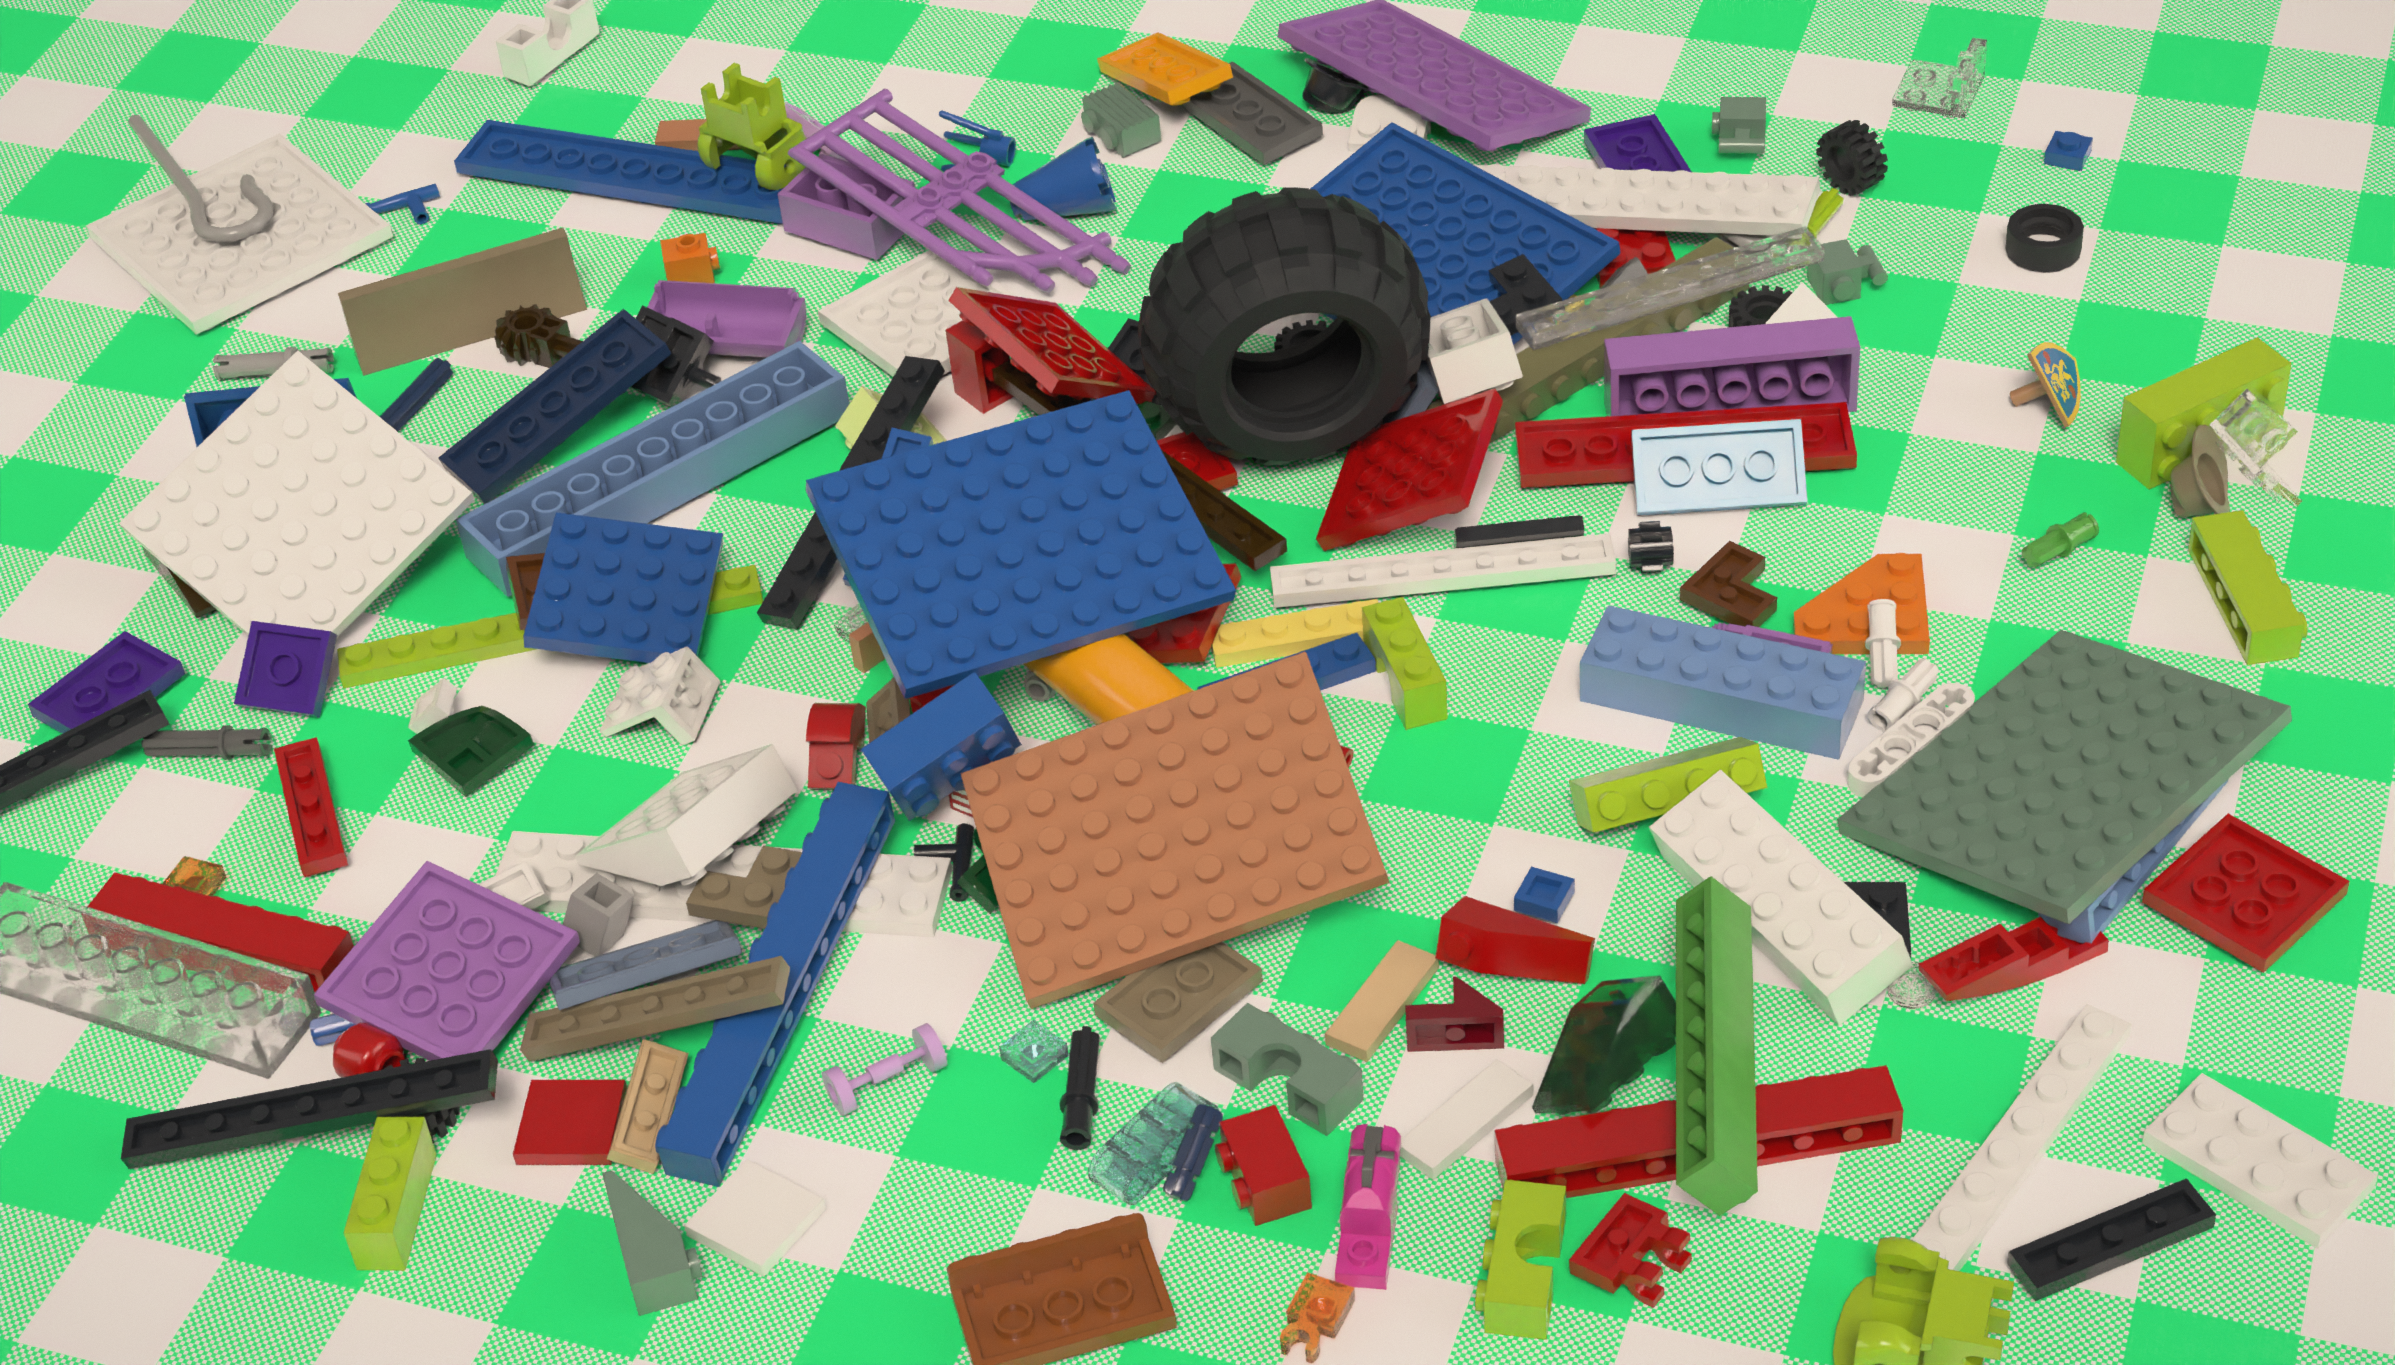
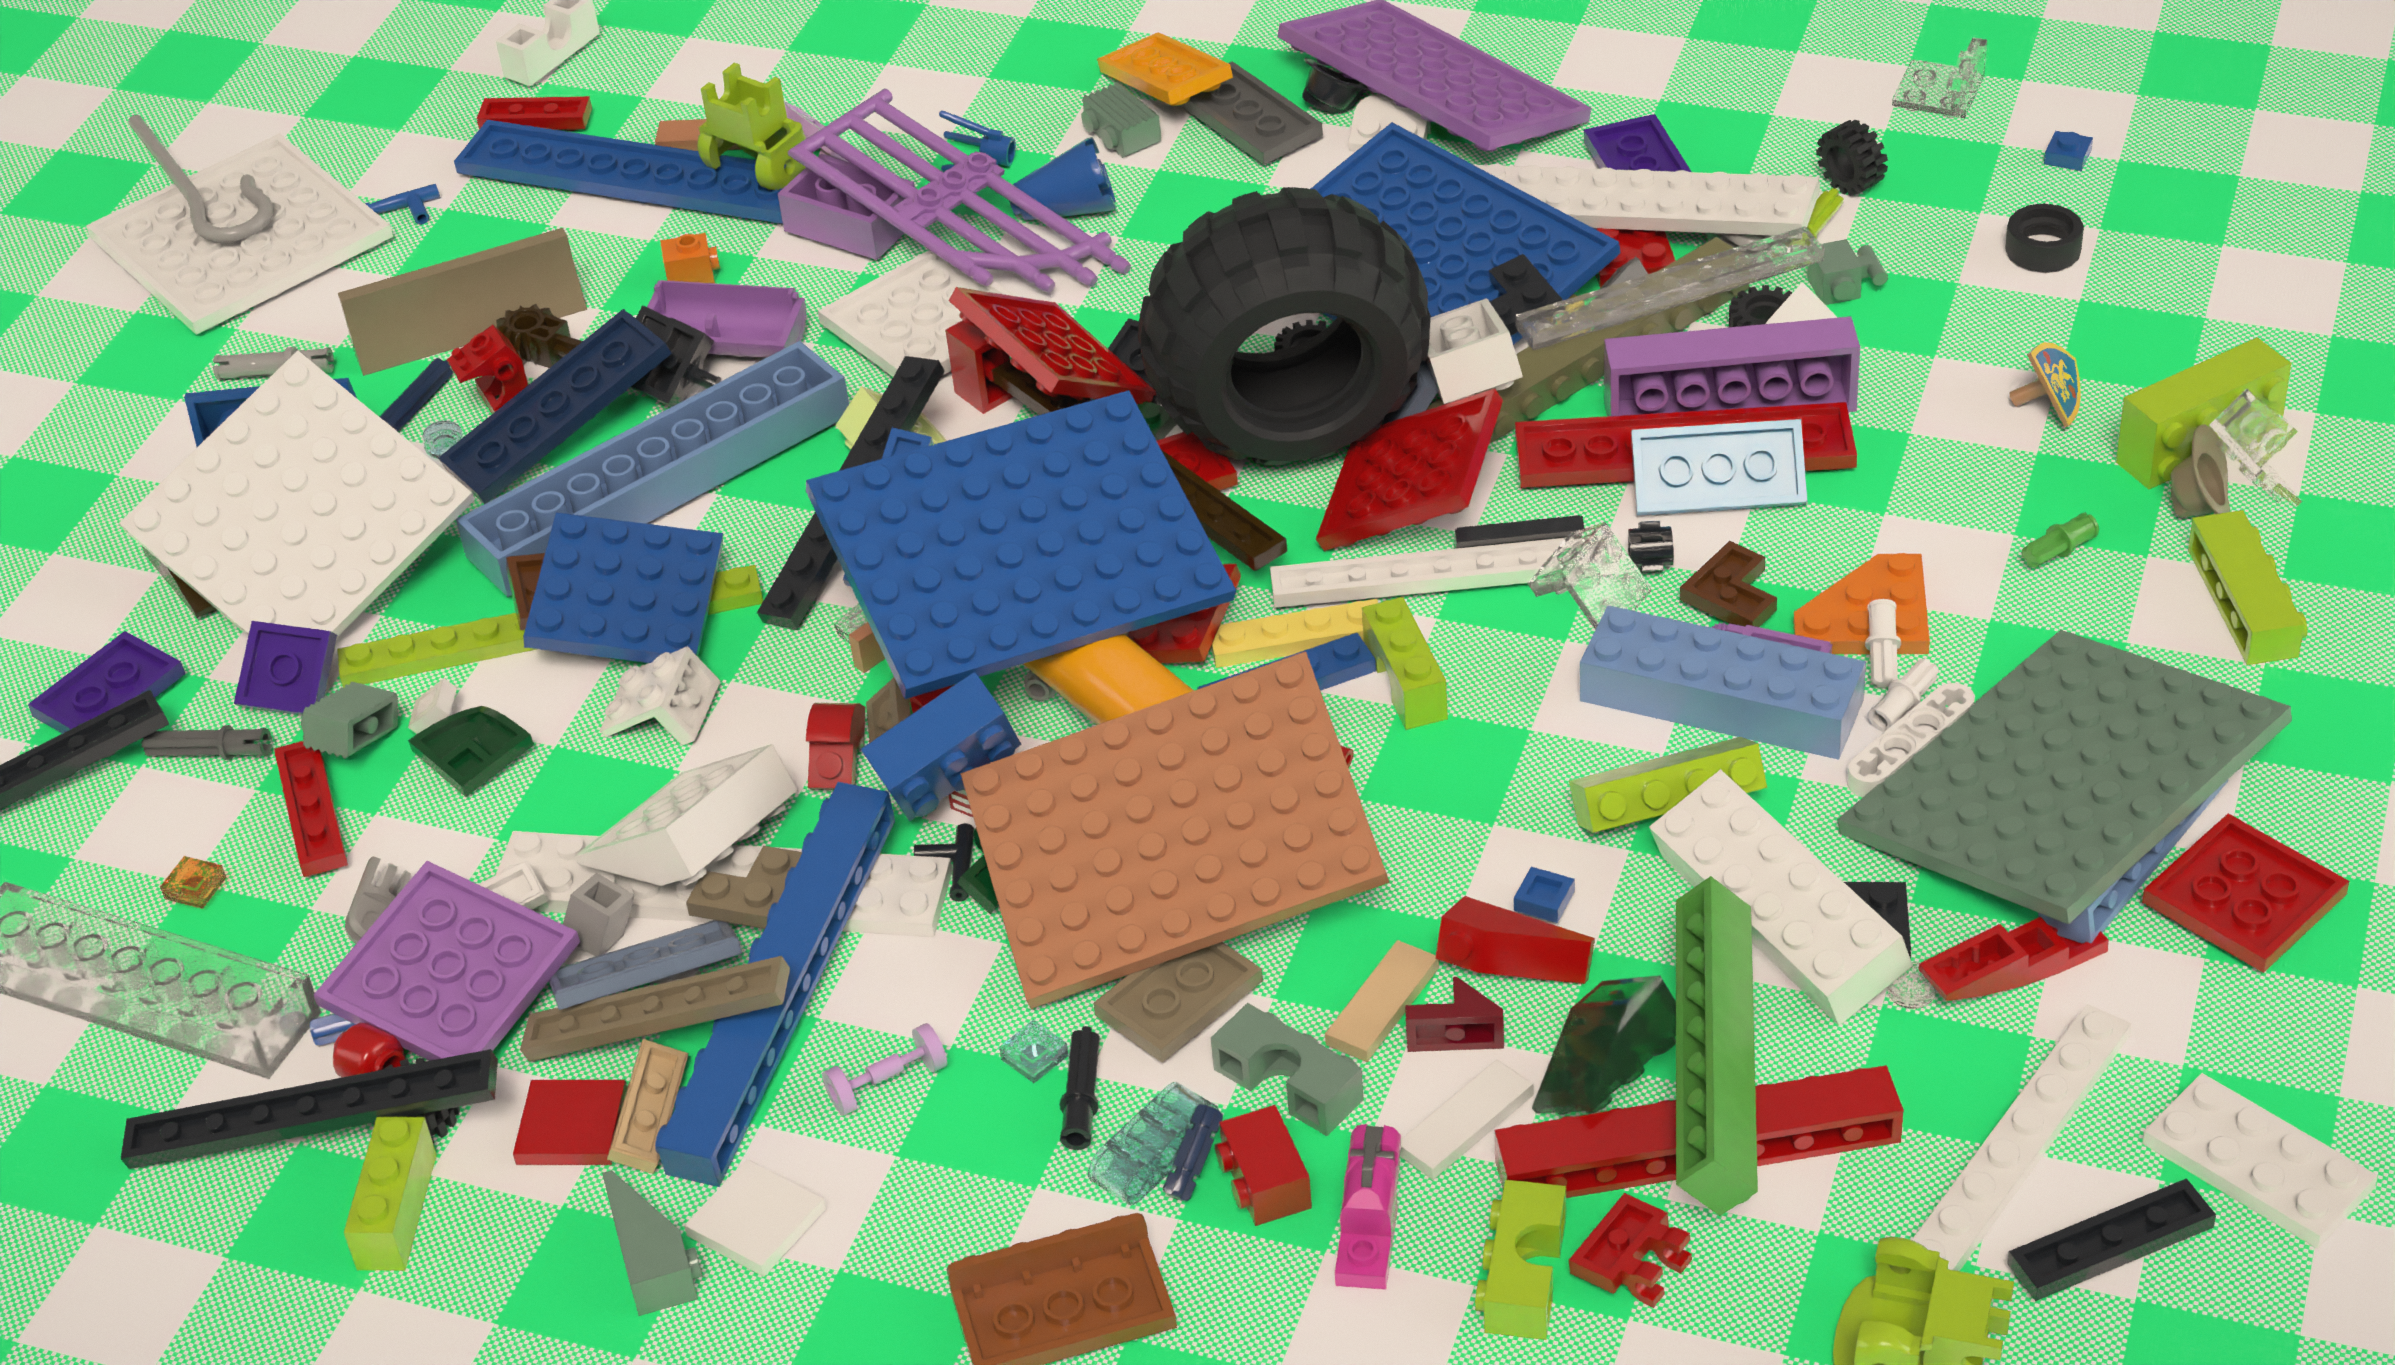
red brick [84,872,354,997] -> none
clear orange plate [1280,1272,1355,1364] -> none
sand green brick [1712,97,1766,154] -> none
none -> sand green brick [301,681,398,759]
none -> light grey arm [345,856,411,944]
none -> clear light blue tile [422,420,464,459]
none -> red tile [447,324,528,414]
none -> red plate [477,96,592,131]
none -> clear bracket [1527,522,1651,630]

